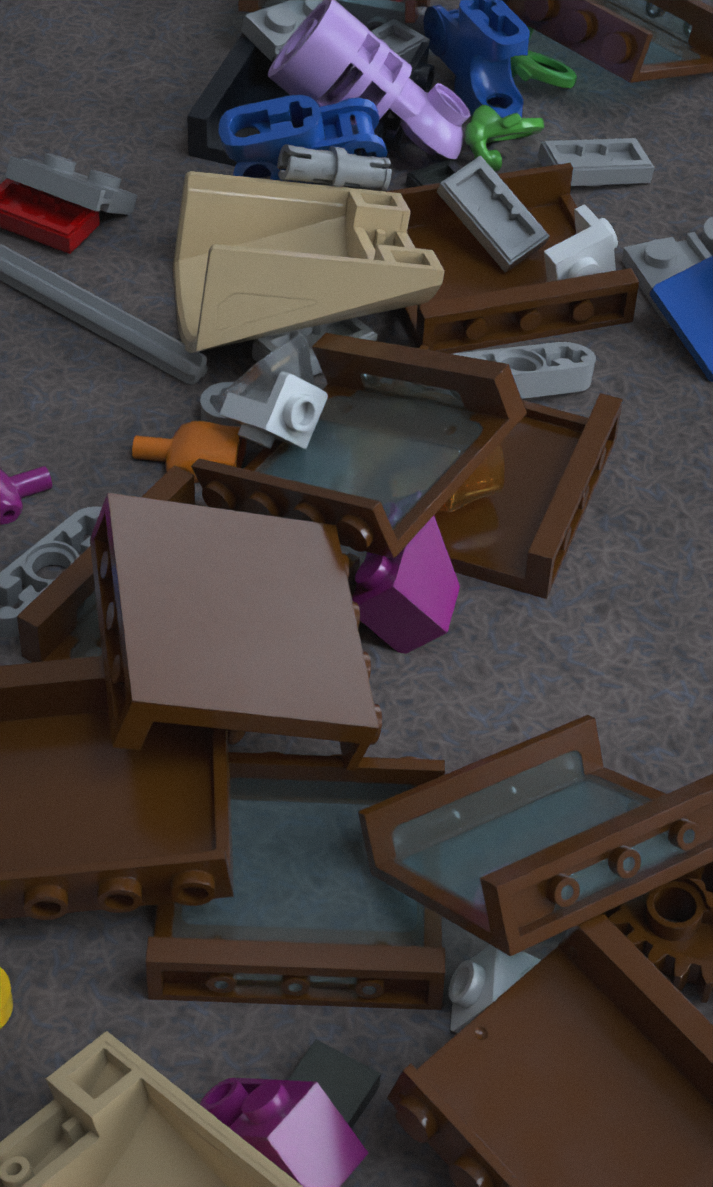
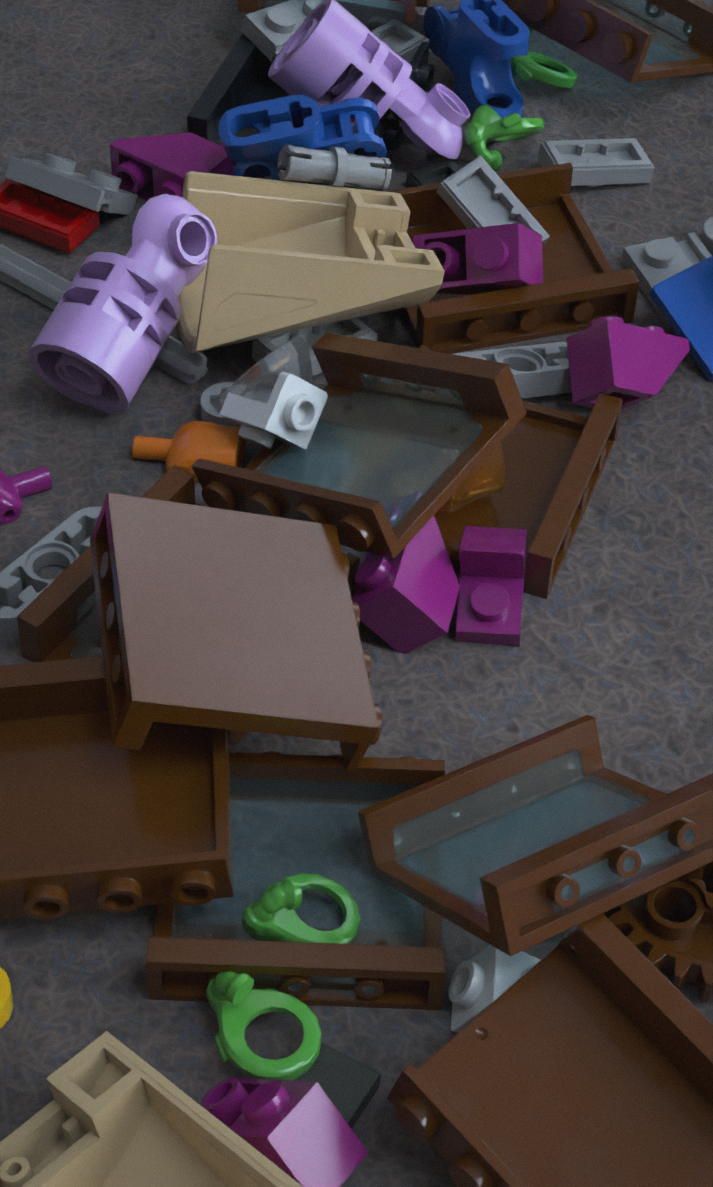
white bracket [544,204,618,282] -> none
none -> lavender cylinder [28,194,217,414]
none -> magenta slope [110,132,234,201]
none -> bright green piece [206,971,322,1080]
none -> bright green piece [242,873,360,944]
none -> magenta slope [413,223,543,295]
none -> magenta slope [455,526,527,647]
none -> magenta slope [566,316,690,410]

